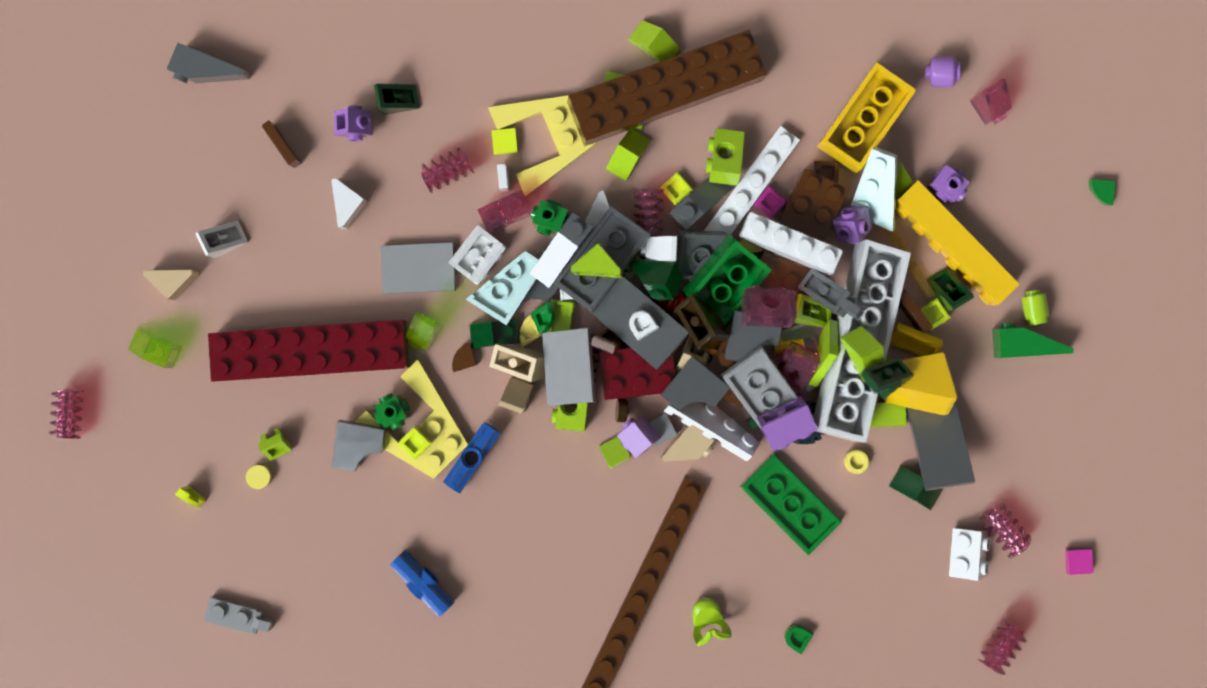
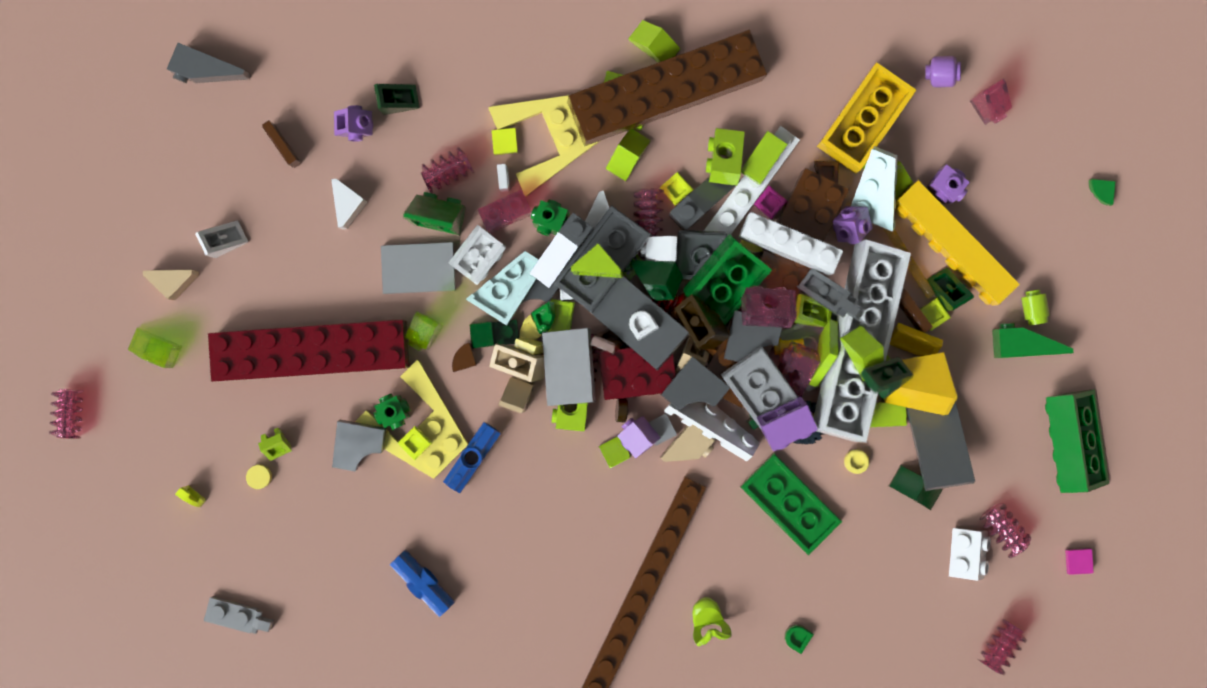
none -> green slope [403,192,466,236]
none -> light yellow tile [514,338,544,355]
none -> lime tile [741,131,788,185]
none -> green slope [1045,389,1109,493]

